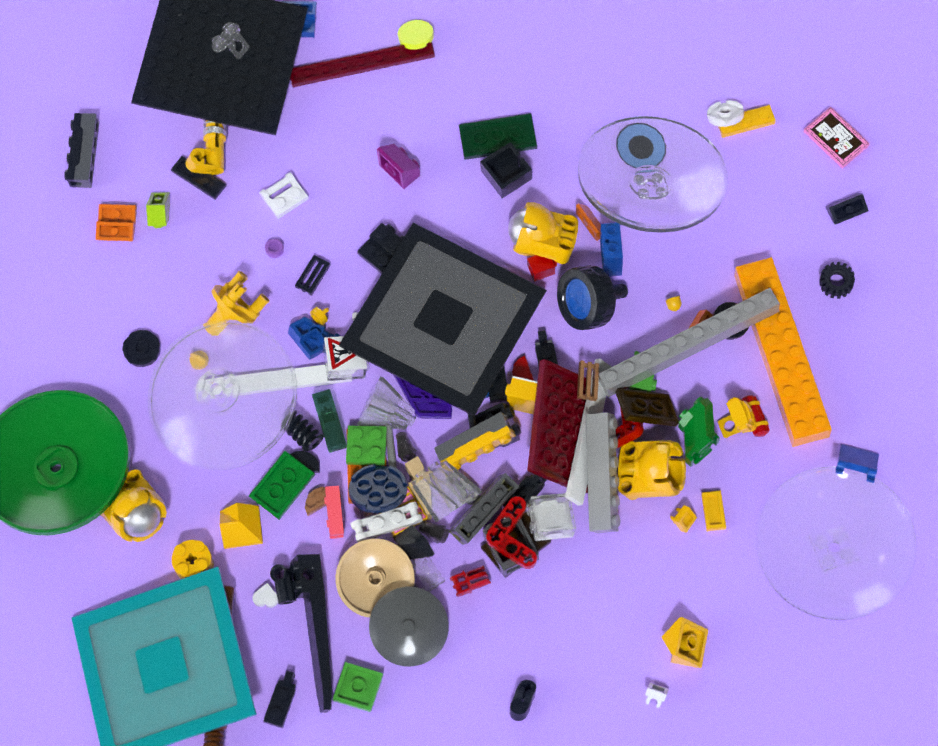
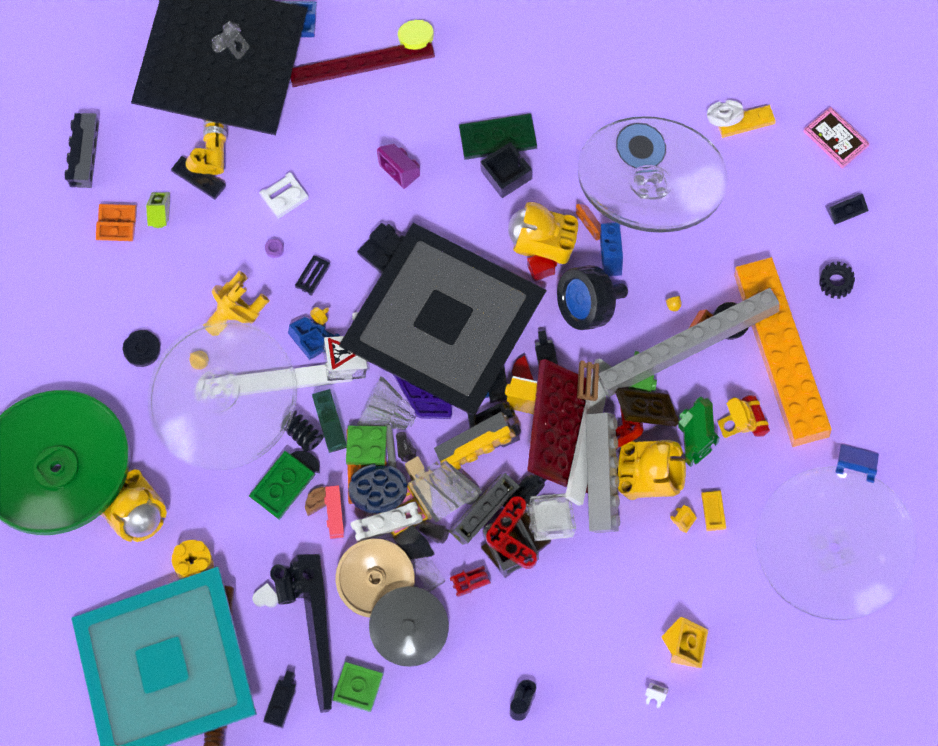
yellow slope [219,503,263,549] -> none

